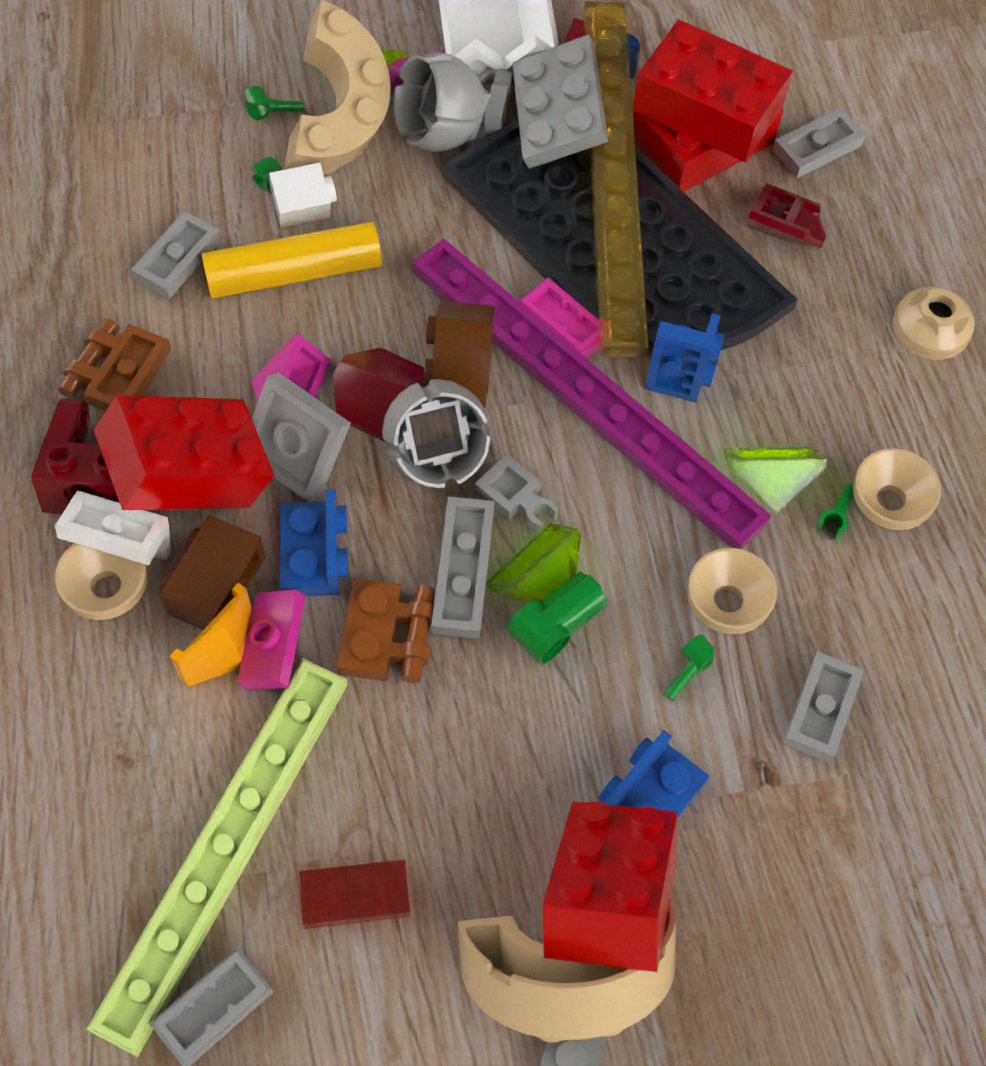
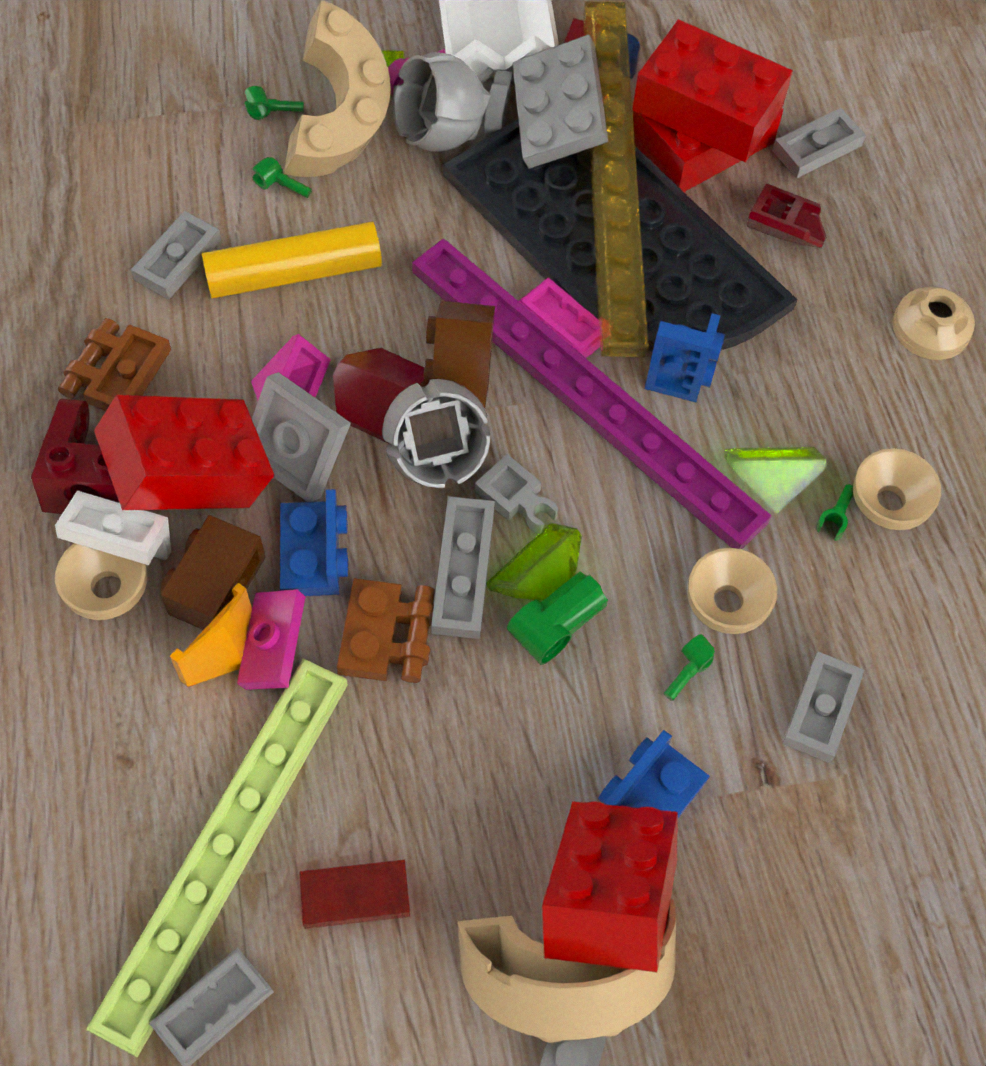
white brick [269,162,337,228] -> none

